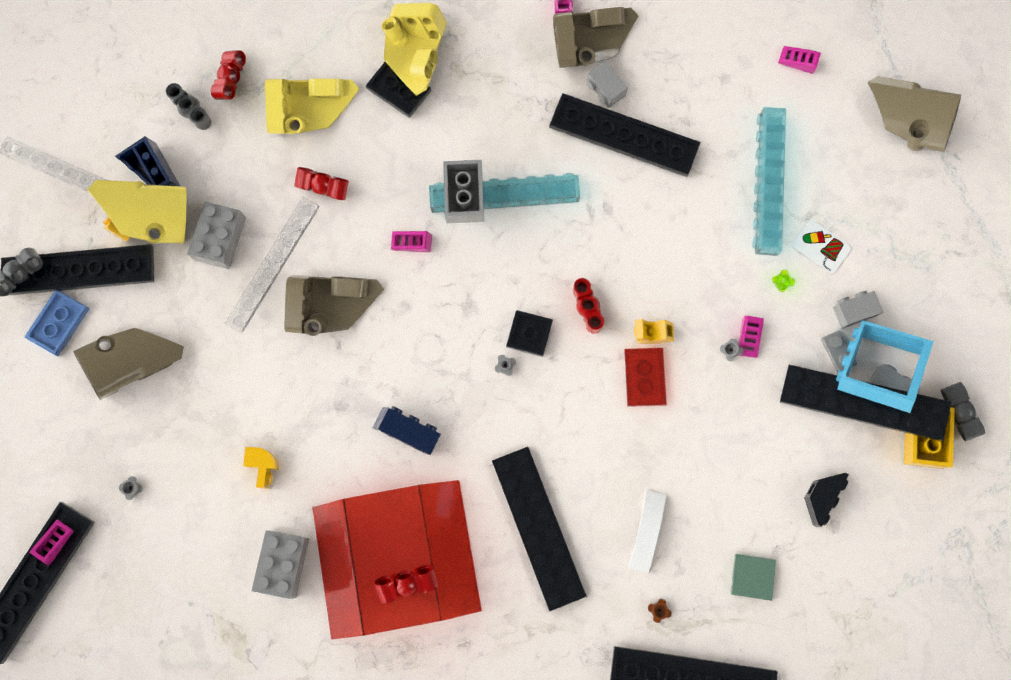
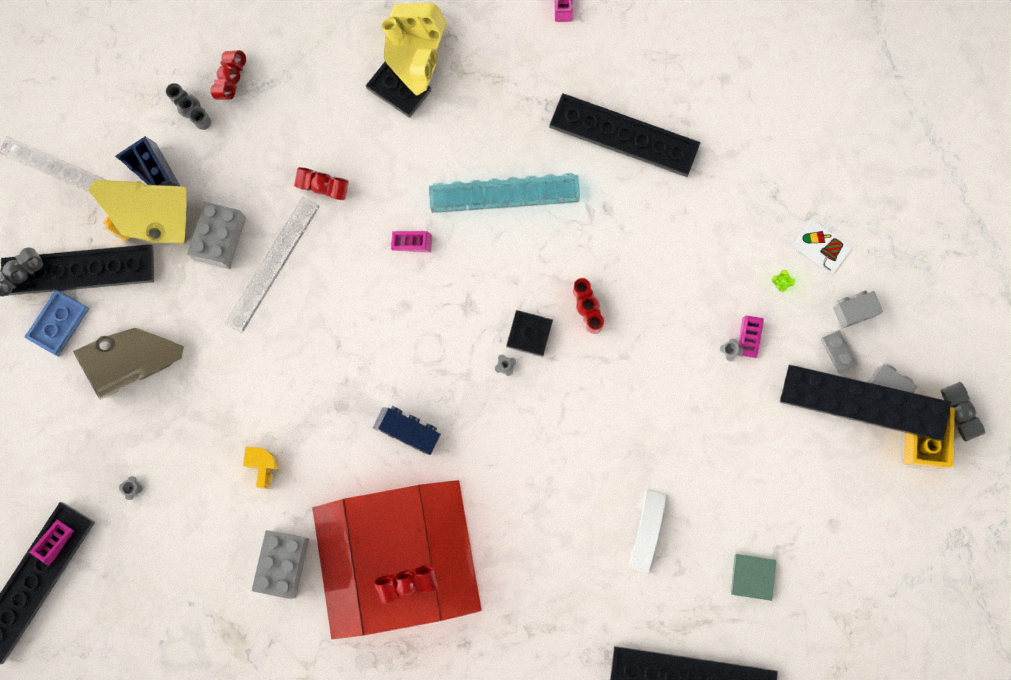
light yellow panel [265,79,359,134] -> none
dark tan panel [284,275,384,336] -> none
light grey brick [443,160,484,223] -> none
black plate [492,447,587,612] -> none
dark tan panel [553,7,639,68] -> none
light grey brick [587,61,628,108] -> none
clear red tile [624,348,667,407] -> none
yellow brick [634,319,674,344] -> none
dark orange plate [648,599,672,623] -> none
clear light blue brick [752,107,786,256] -> none
dark pink slope [778,46,821,74] -> none
black slope [804,473,849,527] -> none
medium azure window [836,320,934,413] -> none
dark tan panel [868,76,961,152] -> none

